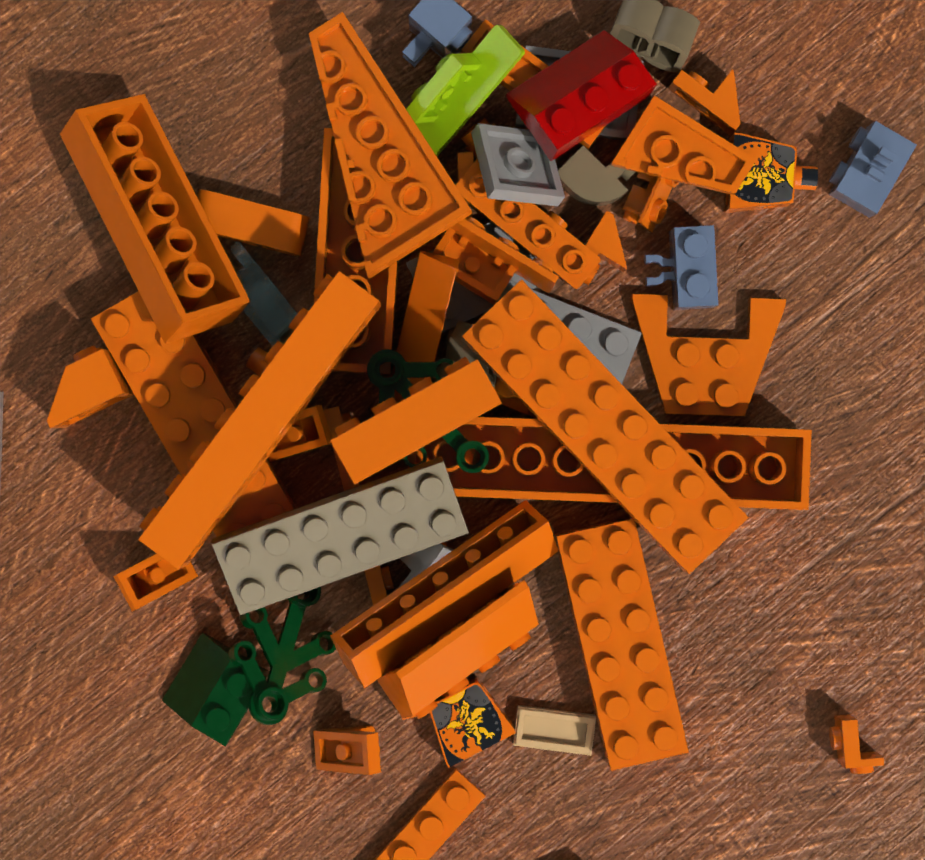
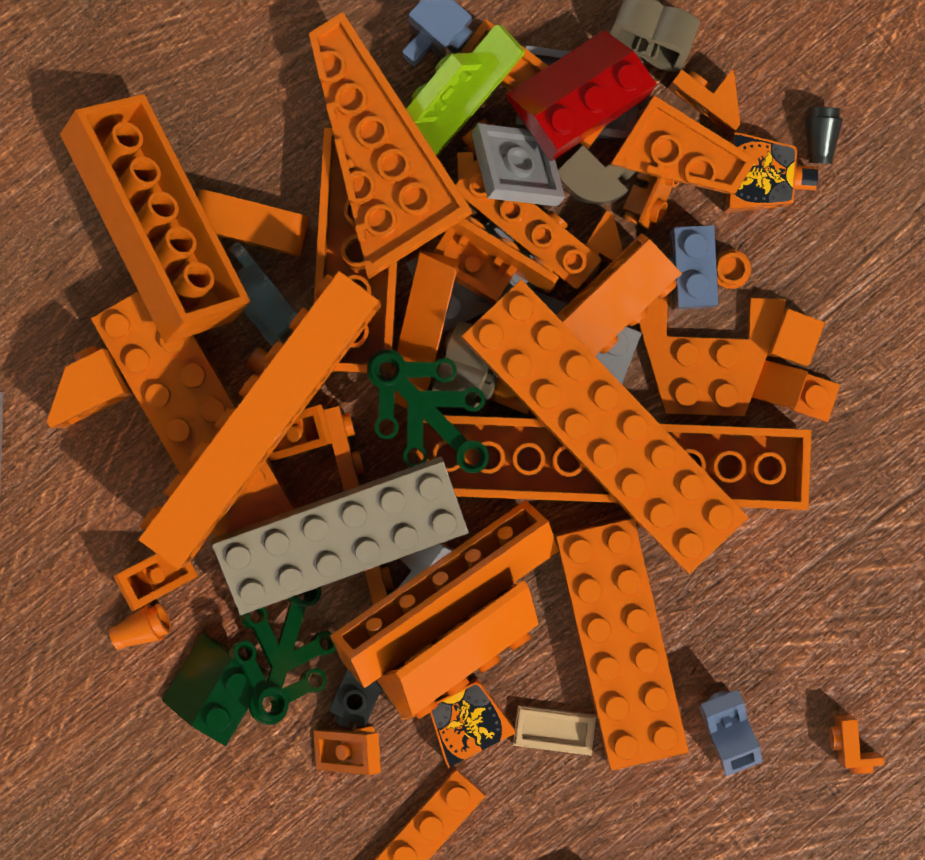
orange piece [330,357,502,485] -> none
sand blue brick [829,121,917,218] -> none
none -> orange cone [109,604,171,650]
none -> pearl dark grey brick [329,669,382,730]
none -> orange brick [556,233,682,356]
none -> sand blue brick [699,689,763,776]
none -> orange plate [716,250,751,289]
none -> orange slope [752,360,840,422]
none -> orange panel [768,309,826,366]
none -> pearl dark grey cone [804,107,843,164]

